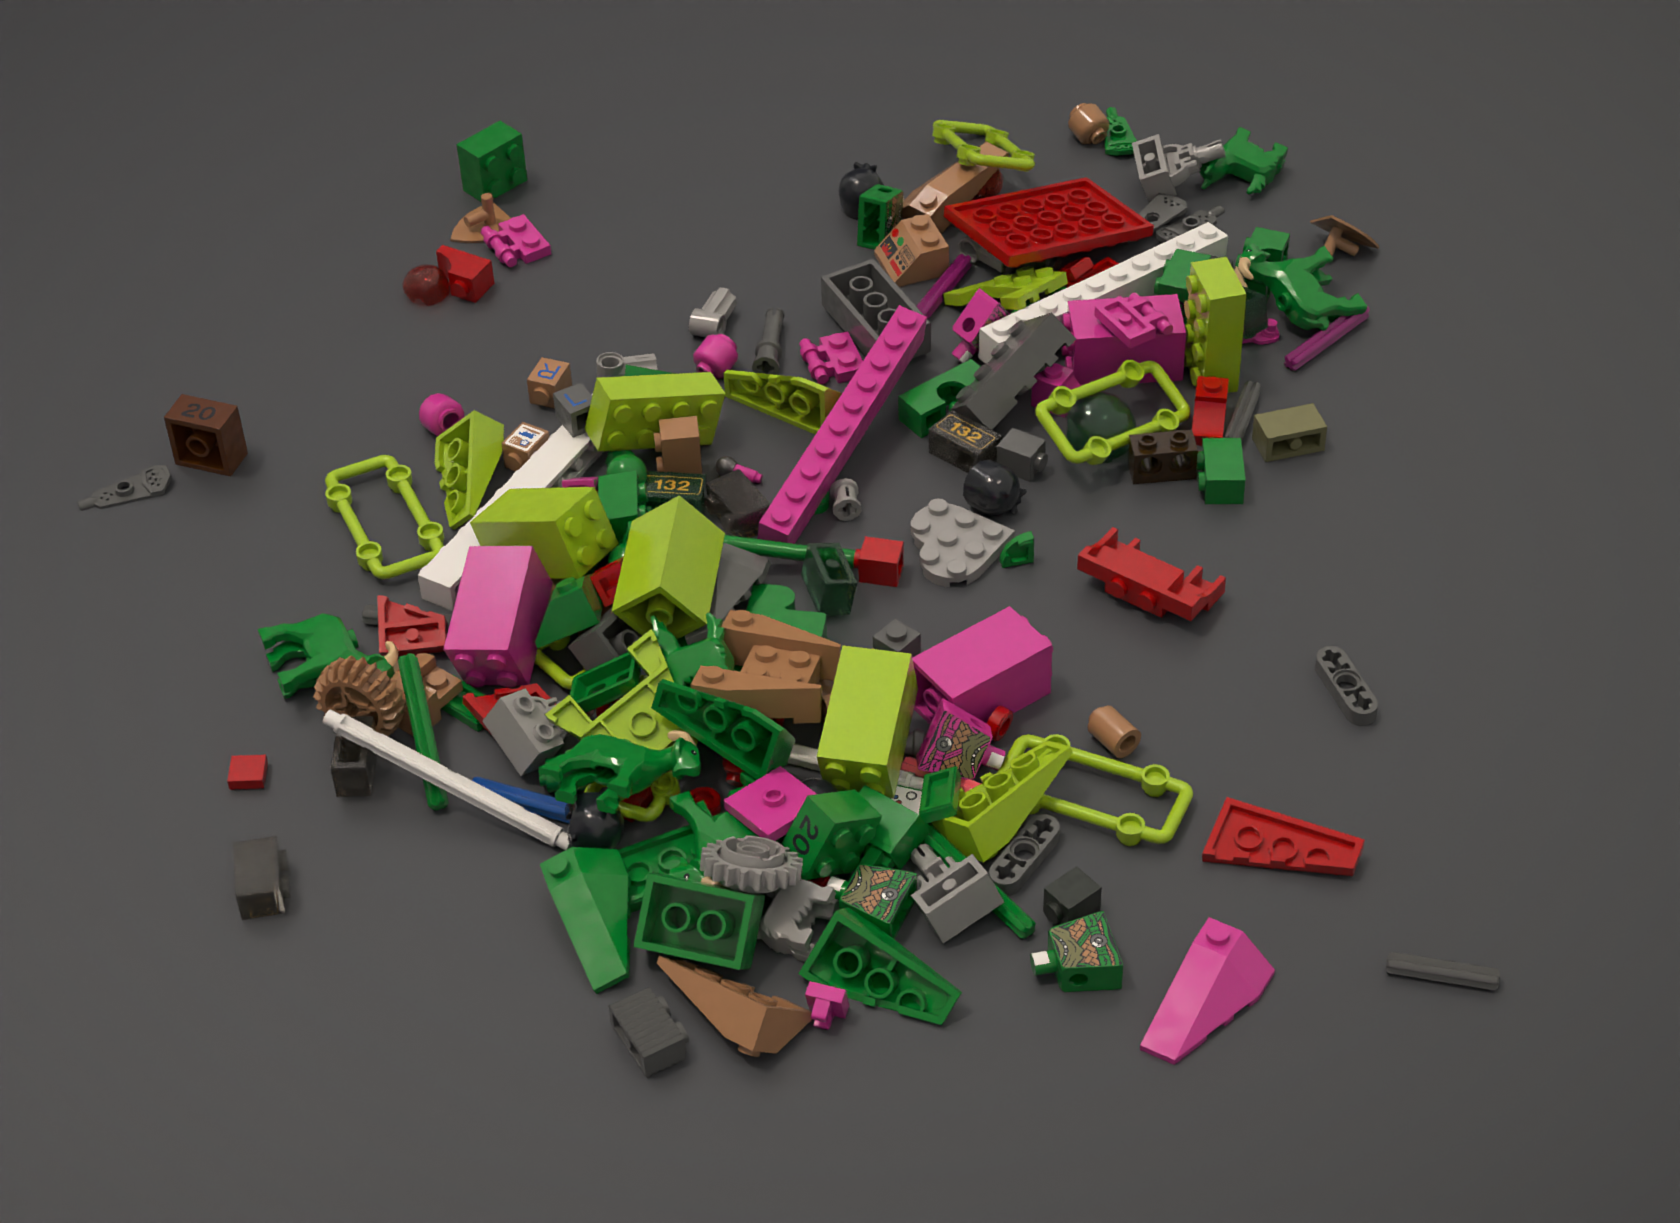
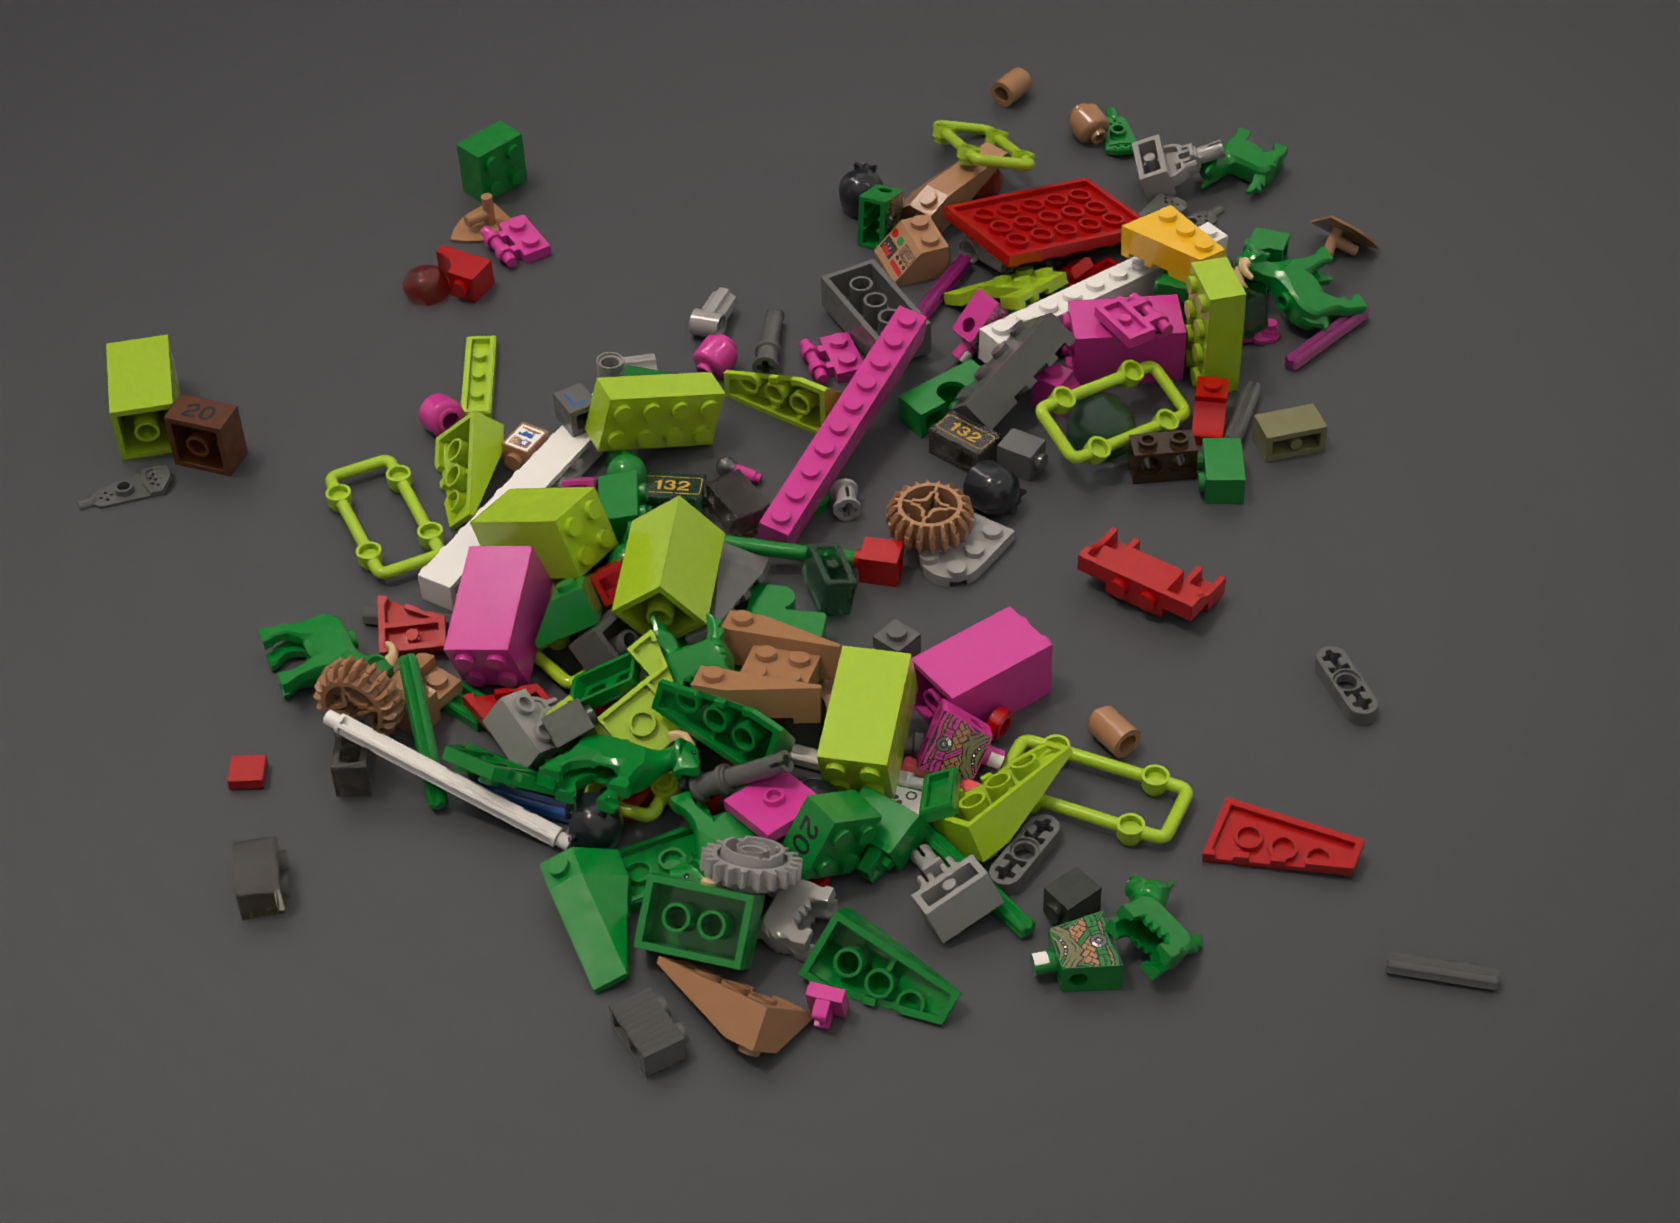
medium nougat brick [527,357,572,408] -> none
medium nougat brick [654,416,703,488] -> none
torso [827,864,917,940] -> none
green tile [999,531,1034,568] -> none
dark pink wedge [1140,917,1275,1065] -> none
none -> lime brick [106,334,180,460]
none -> green wing [442,743,559,796]
none -> lime tile [461,335,498,419]
none -> pearl dark grey brick [541,698,600,755]
none -> dark grey pin [689,750,794,803]
none -> medium nougat gear [886,479,974,555]
none -> medium nougat brick [991,67,1032,107]
none -> green animal [1104,875,1203,980]
none -> yellow wedge [1121,205,1225,284]

